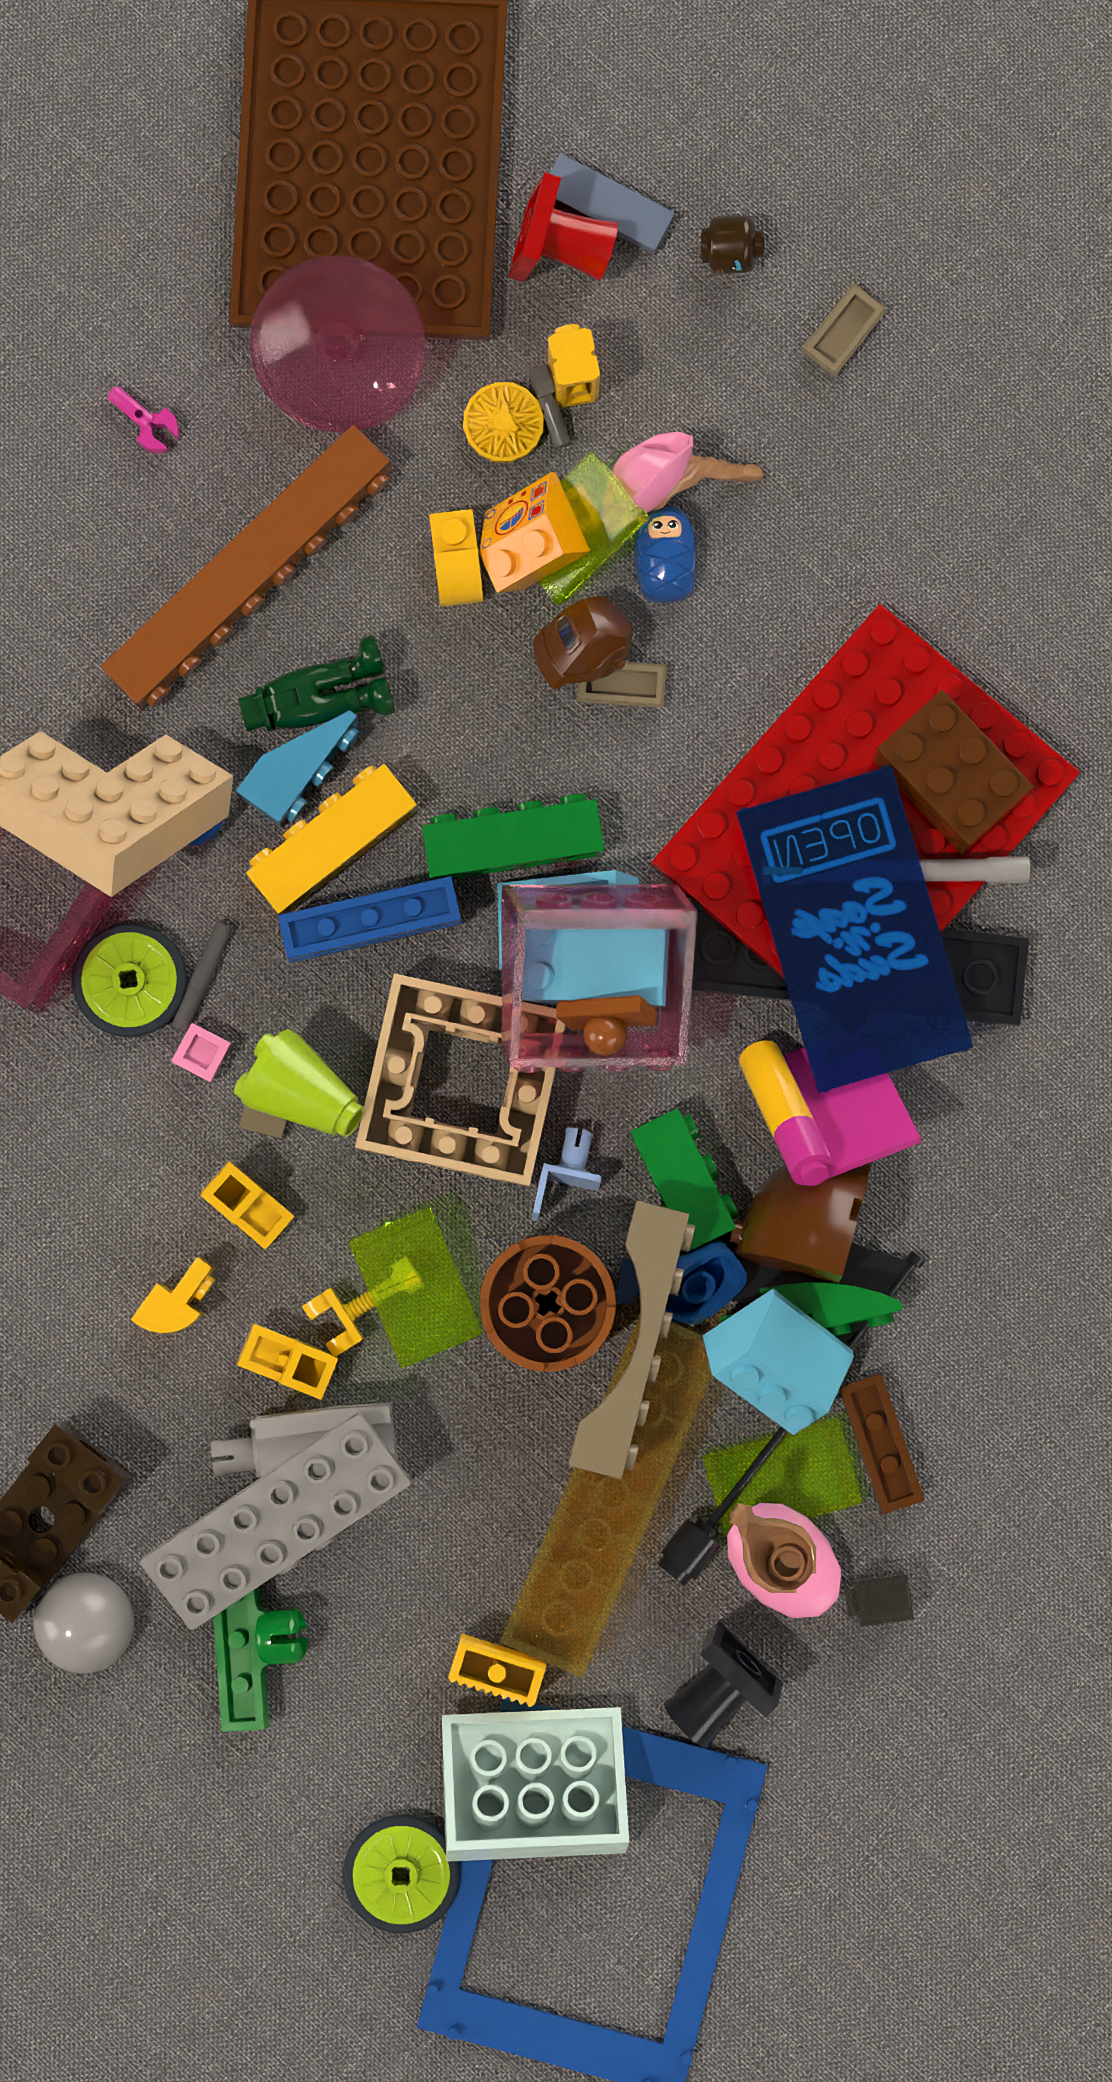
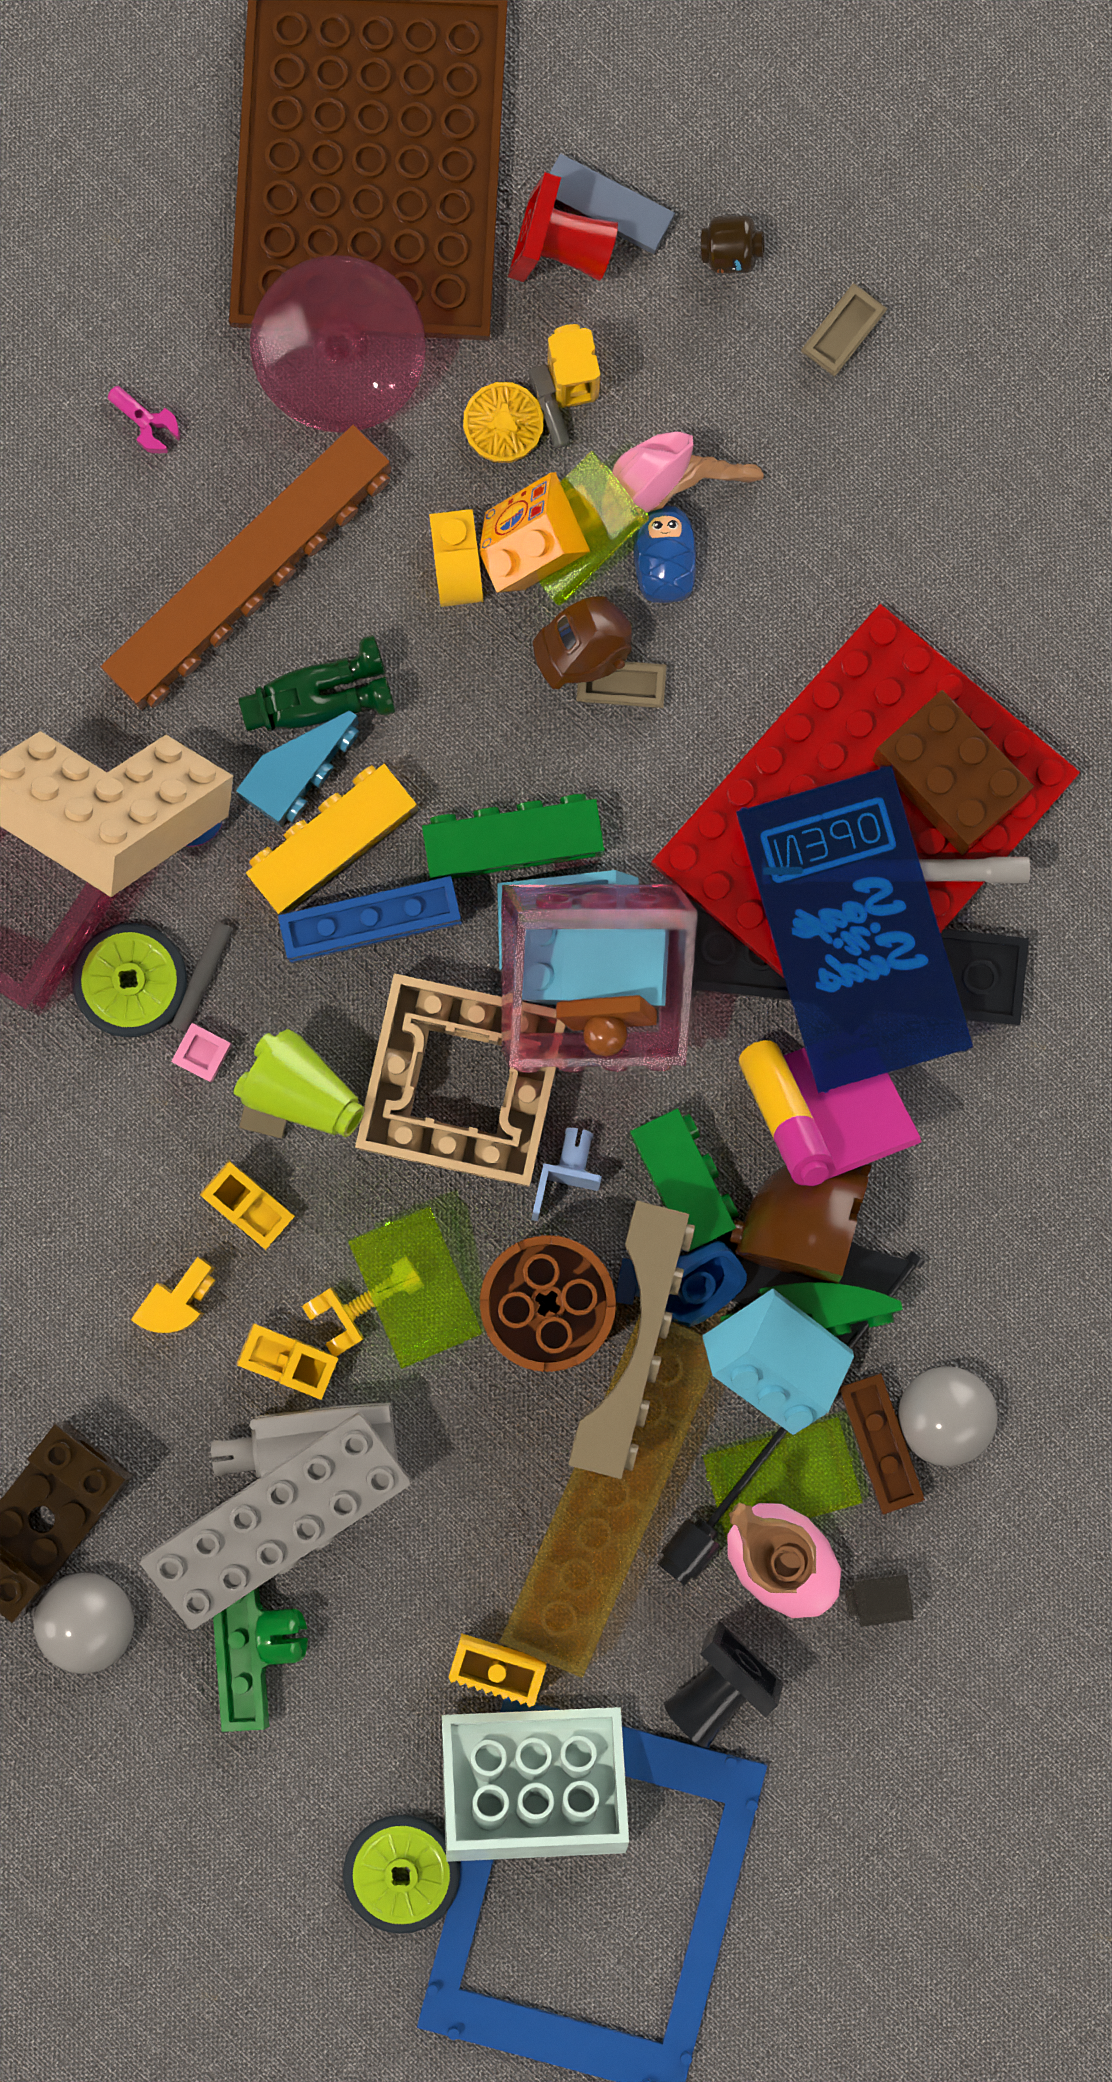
none -> light grey piece [898,1366,998,1466]

